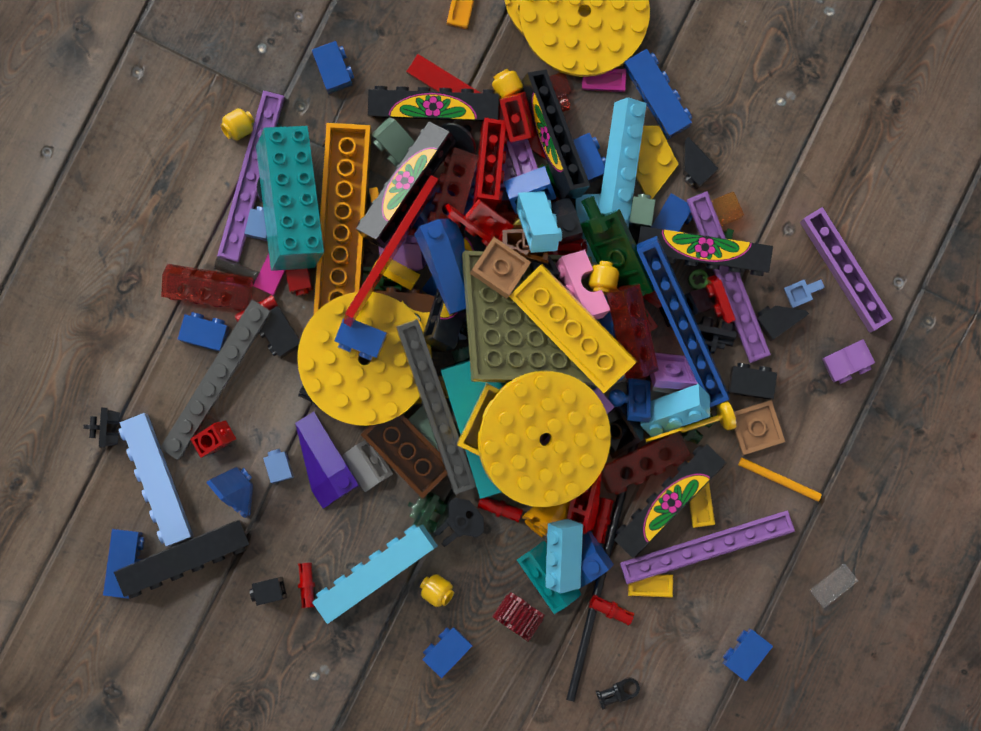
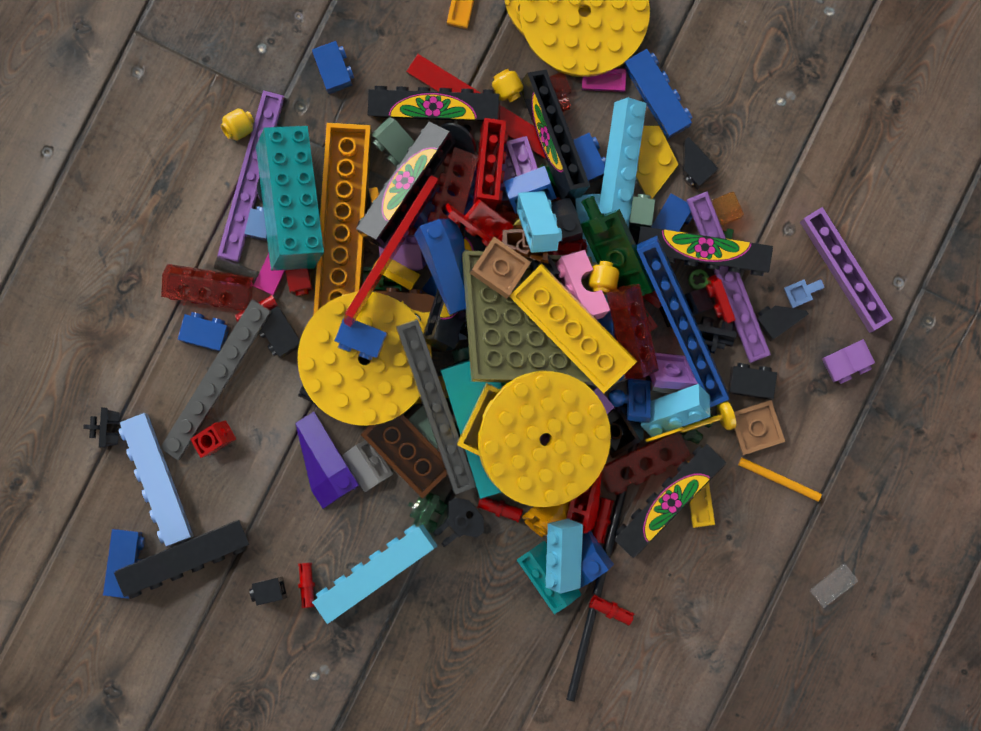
blue wedge [206,467,253,518] -> none
medium blue brick [263,449,294,484] -> none
yellow head [420,574,454,607] -> none
blue brick [422,627,473,678] -> none
dark red brick [492,592,545,642] -> none
red brick [500,92,535,142] -> none
black connector [595,677,640,710] -> none
medium lavender tile [620,510,795,585] -> none
yellow tile [628,574,673,597] -> none
blue brick [722,628,773,681] -> none

